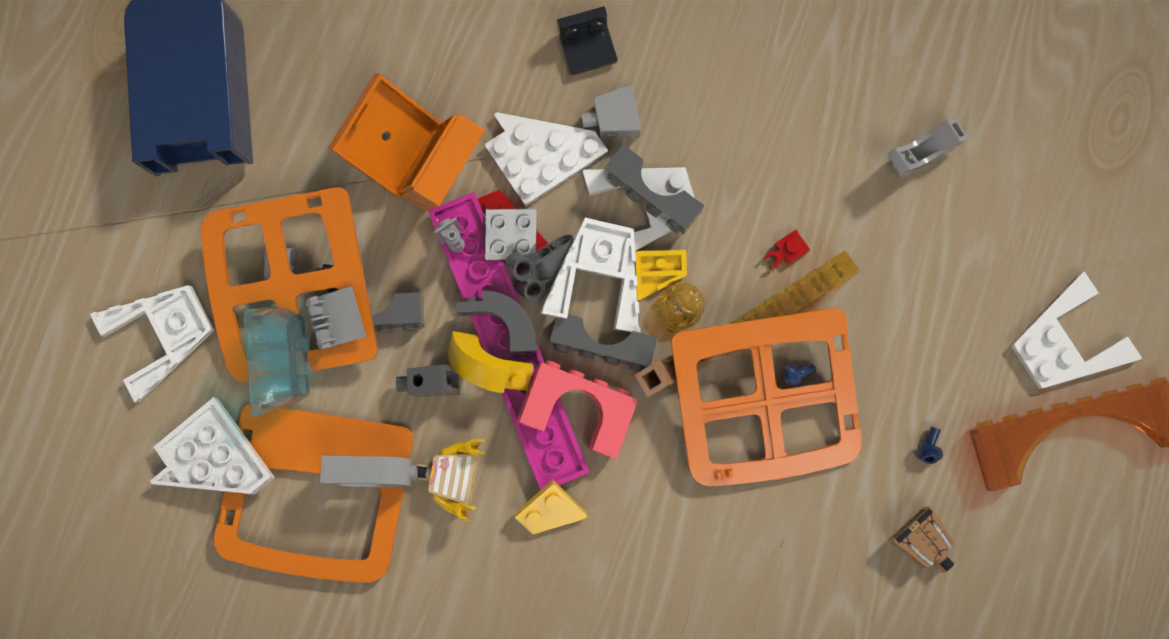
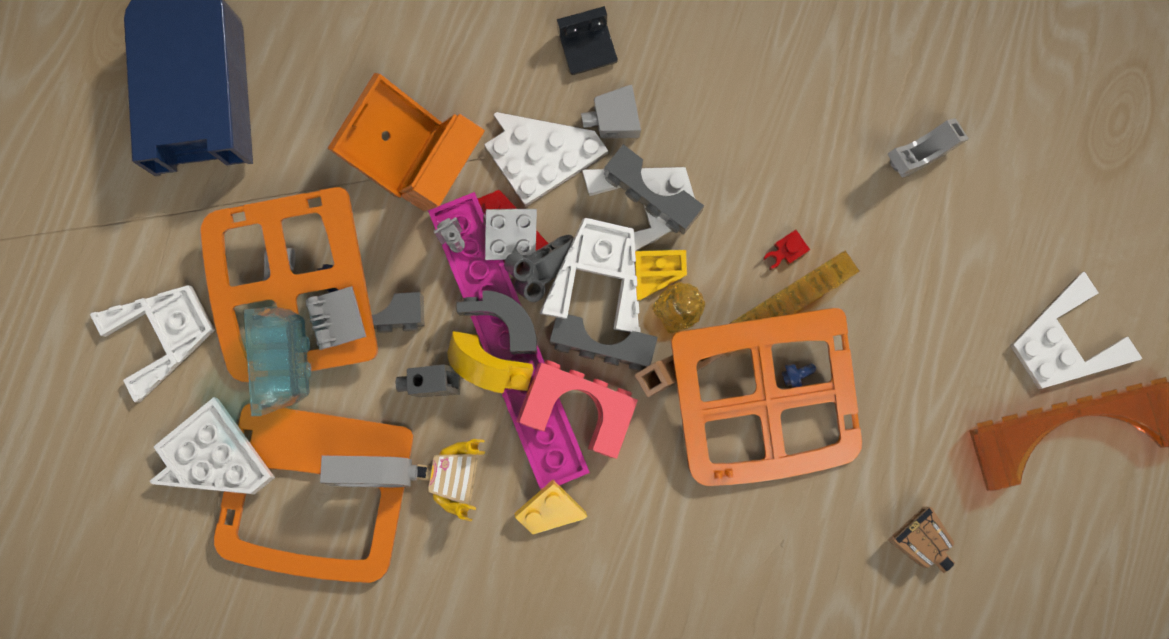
dark blue plate [917,426,943,464] -> none

